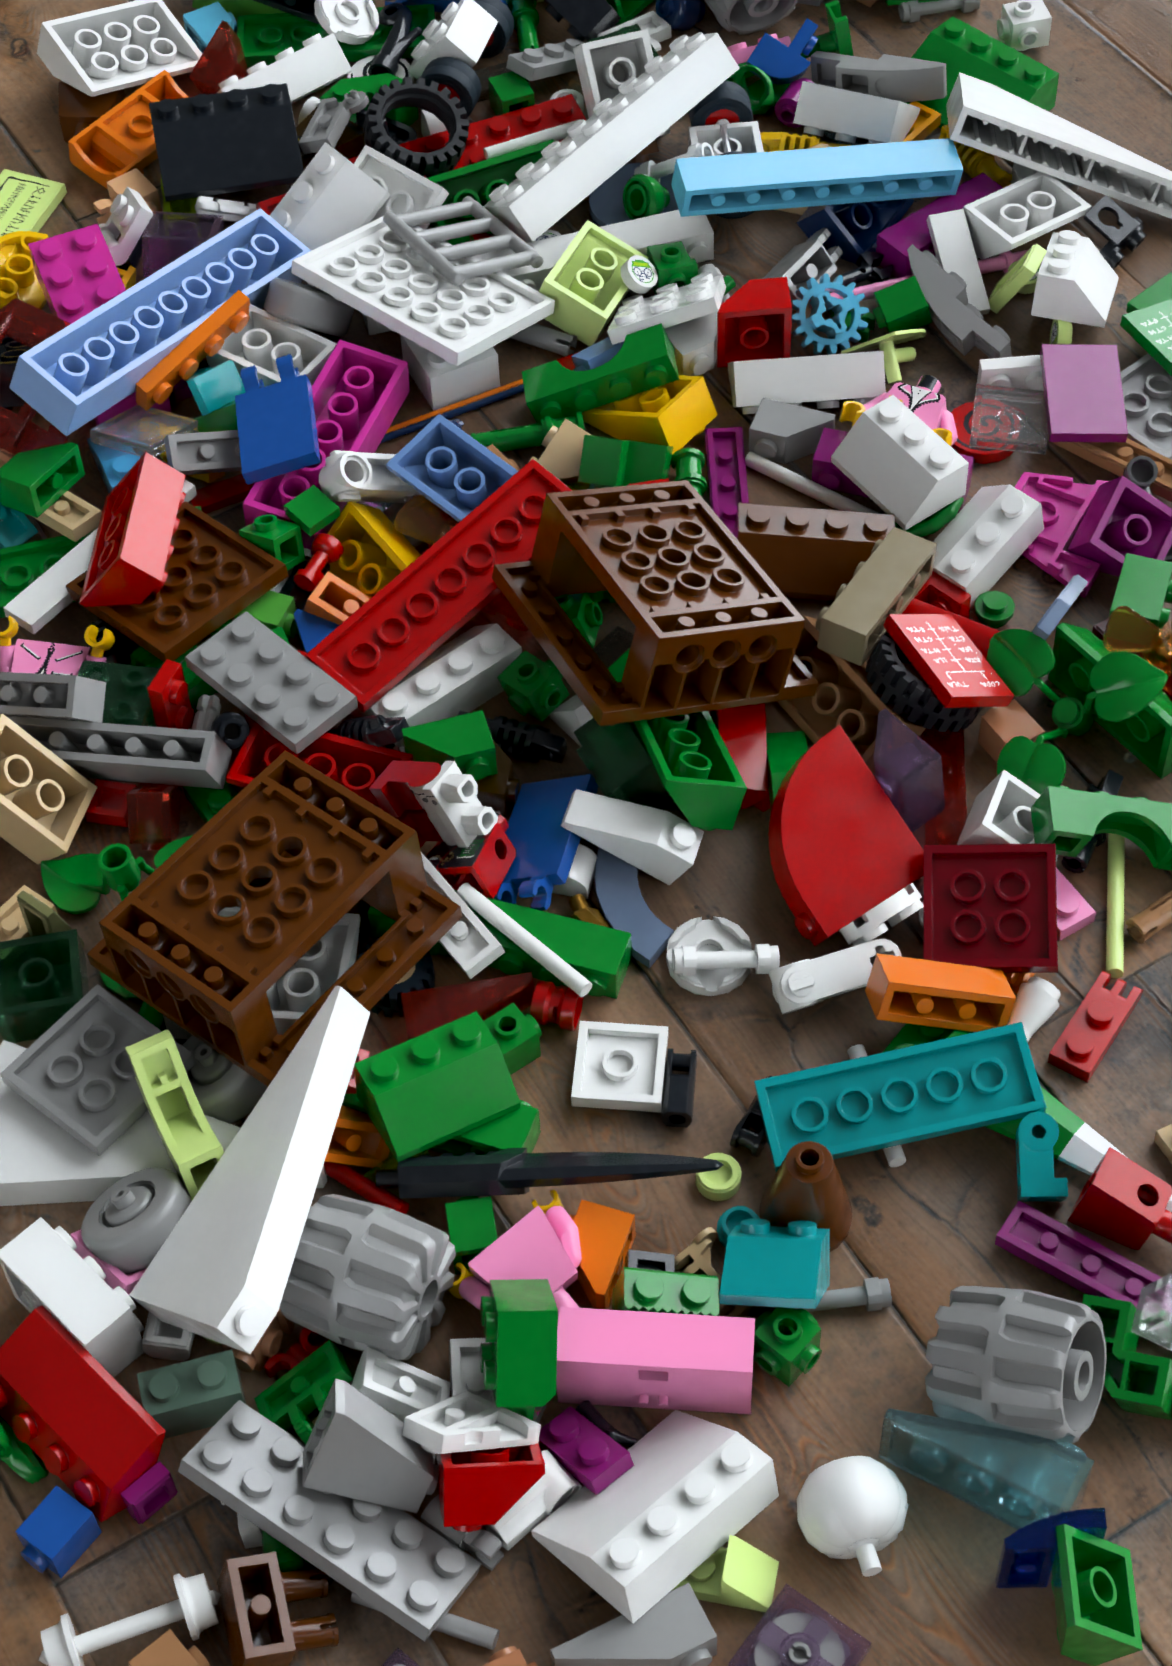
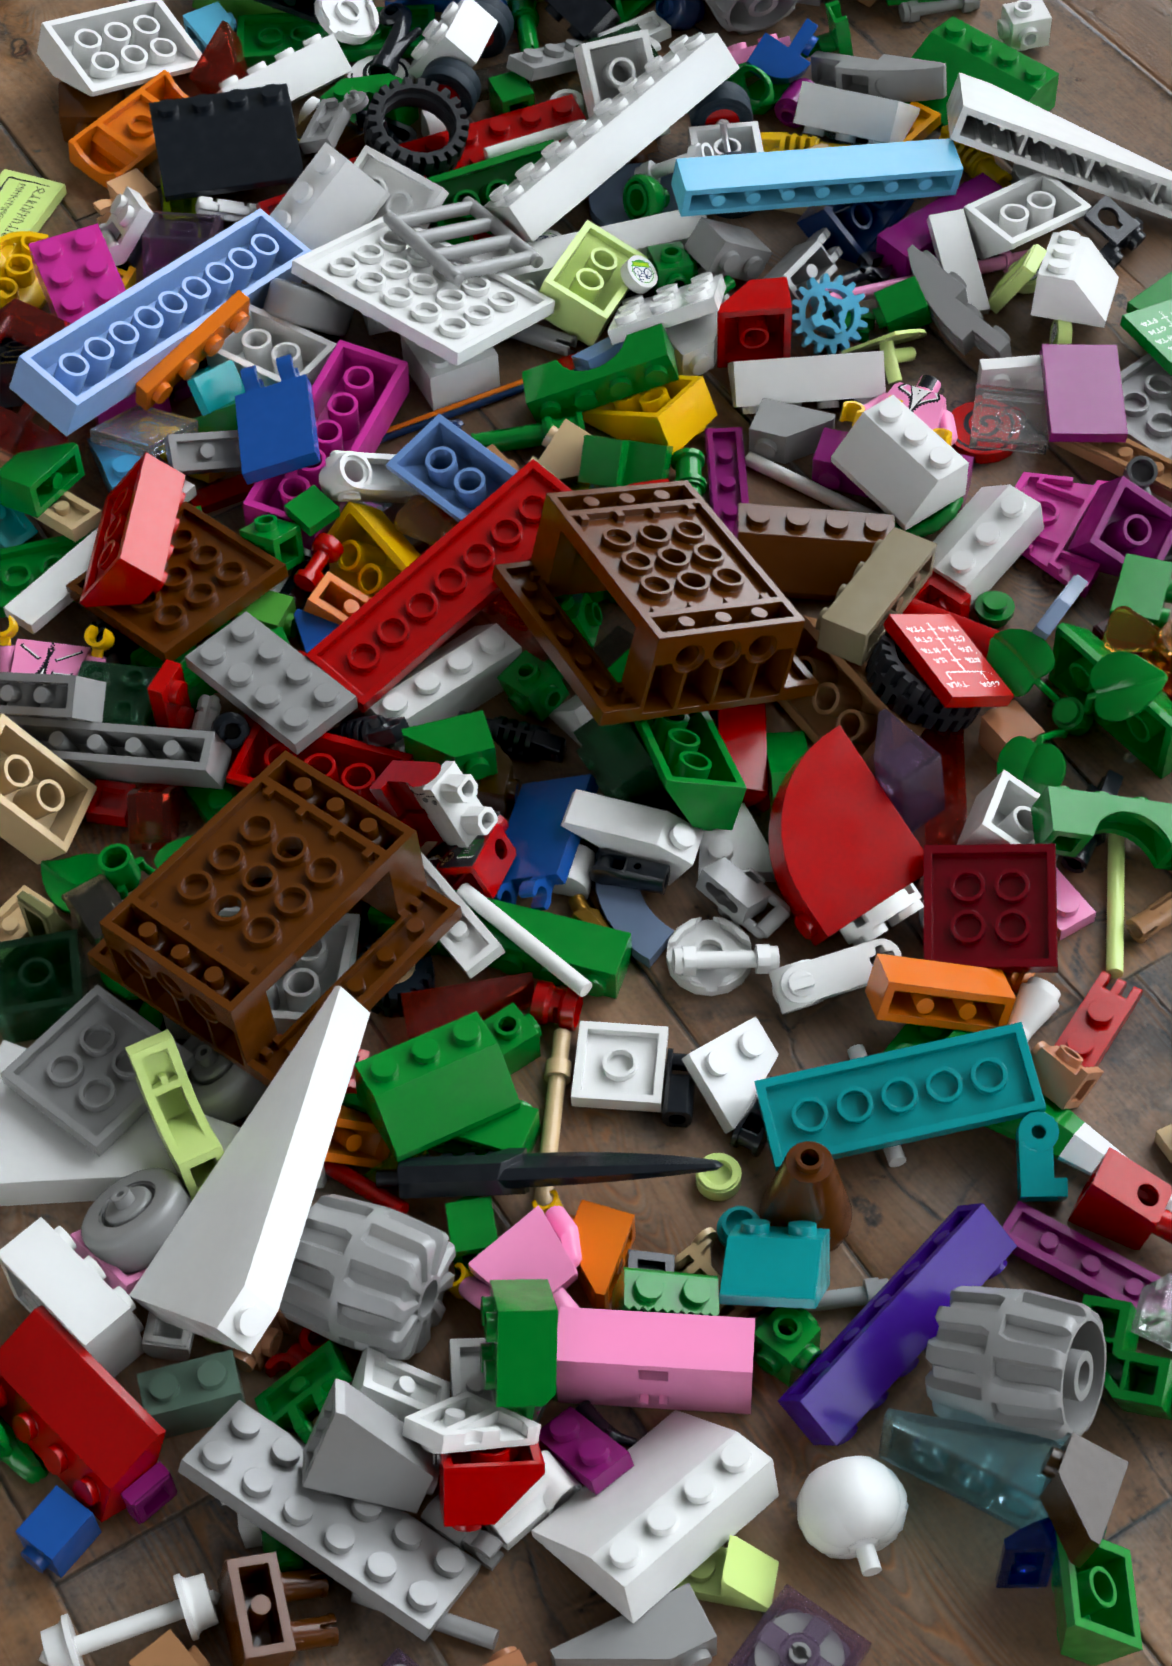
none -> clear smoke brick [61,873,123,947]
none -> tan bar [533,1028,572,1209]
none -> black bar [589,848,670,895]
none -> white wing [681,1016,779,1134]
none -> light grey brick [683,217,773,281]
none -> light grey piece [696,856,790,939]
none -> white wing [698,803,776,882]
none -> dark purple brick [778,1203,1017,1446]
none -> nougat brick [1030,1041,1104,1110]
none -> slope [1039,1432,1129,1568]

